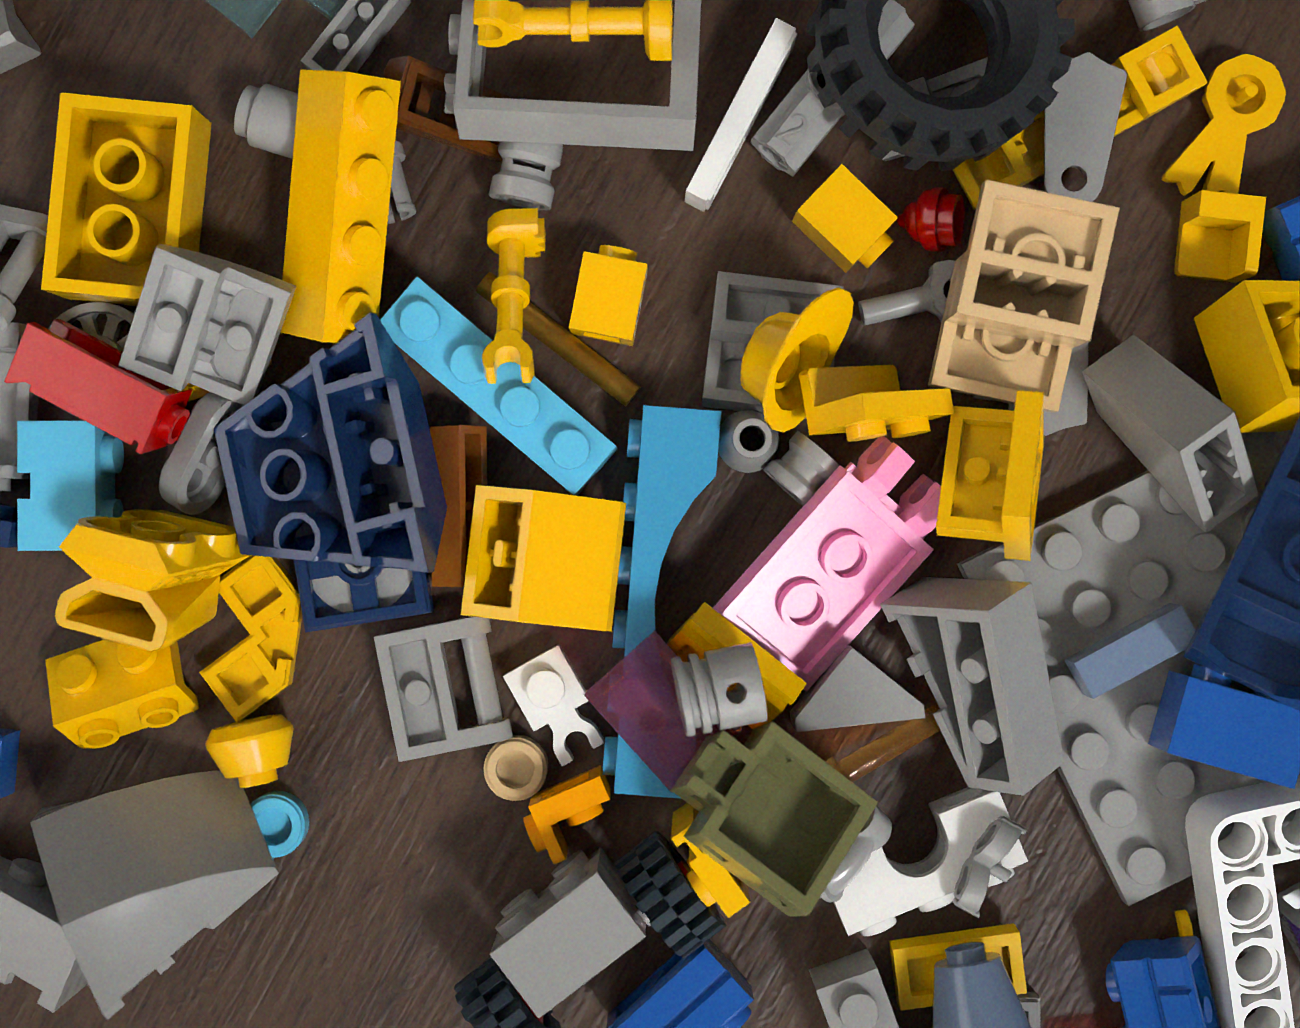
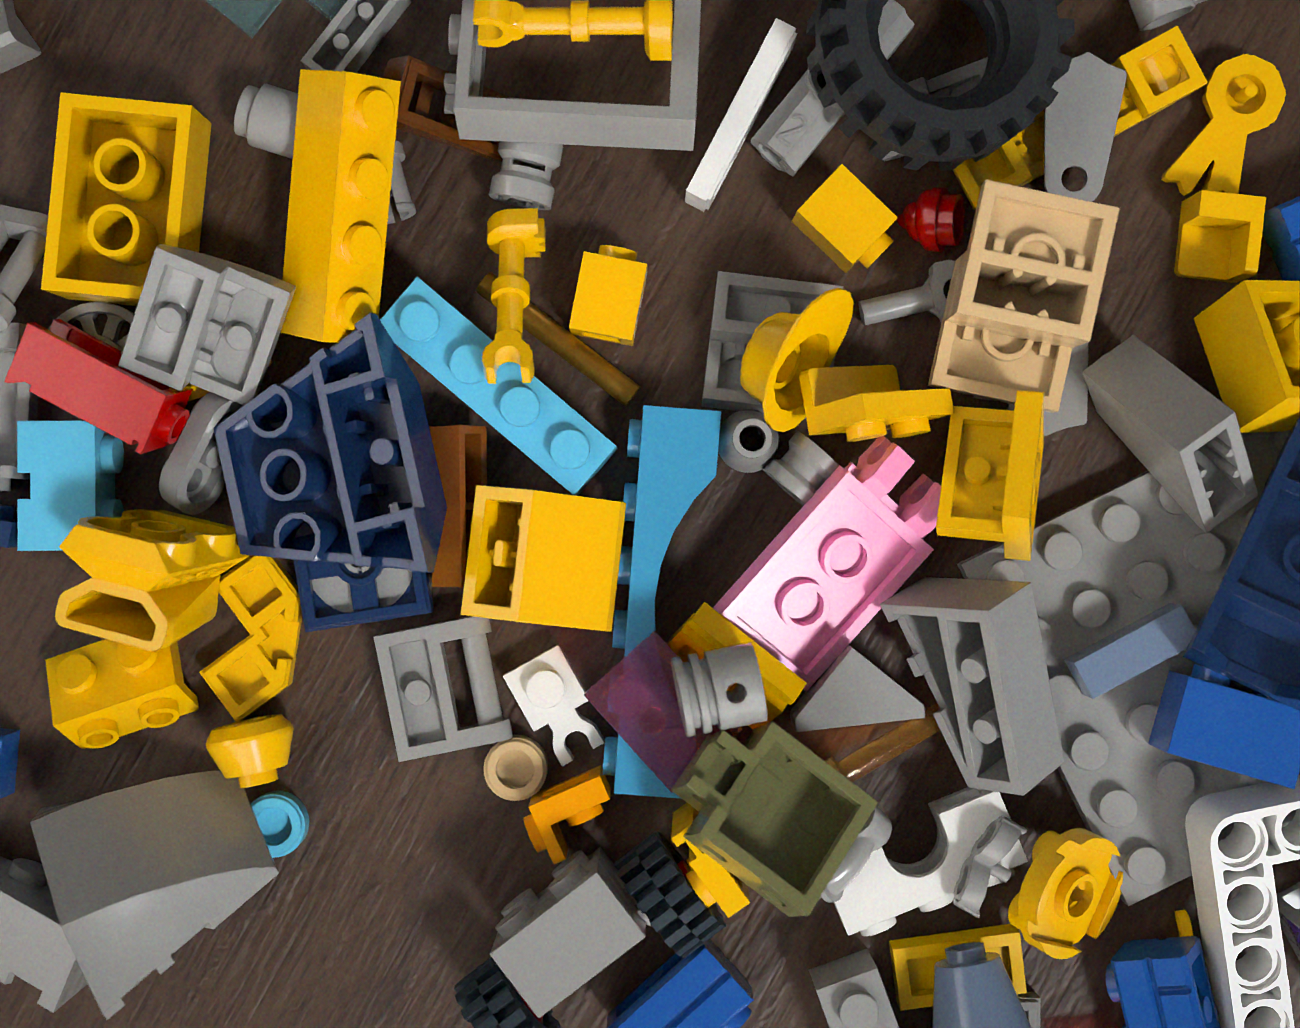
none -> yellow plate [1008,828,1123,959]

